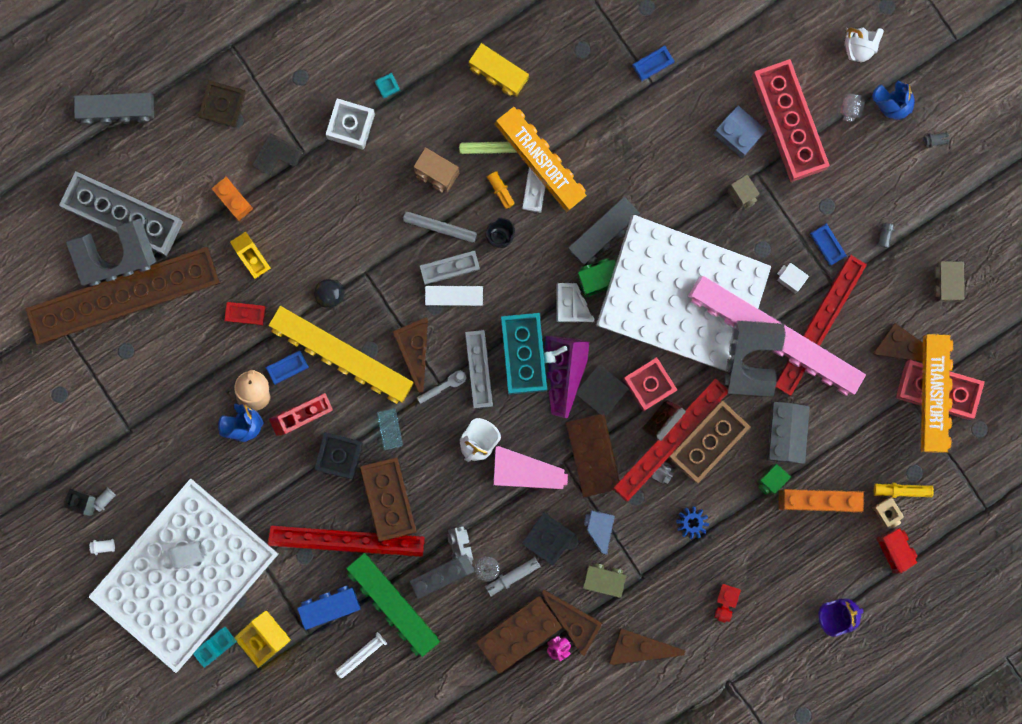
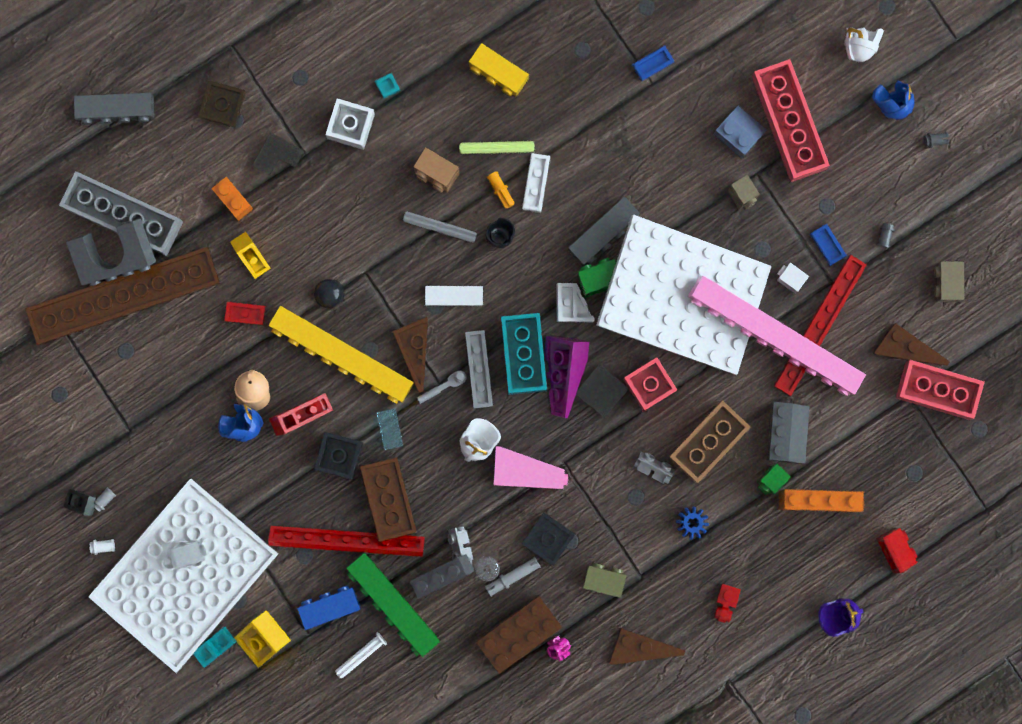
blue tile [266,350,309,385] -> none
light grey plate [420,251,480,285] -> none
light orange brick [494,107,587,212] -> none
reddish brown wing [541,590,603,656] -> none
white hand [544,346,567,363] -> none
reddish brown plate [566,414,620,497] -> none
sand blue slope [583,511,614,554] -> none
red plate [613,378,728,502] -> none
dark brown plate [642,400,686,441] -> none
dark grey arch [724,320,786,396] -> none
clear head [838,93,865,122] -> none
tan brick [872,497,904,529] -> none
yellow pin [874,483,934,498] -> none
light orange brick [921,334,953,453] -> none

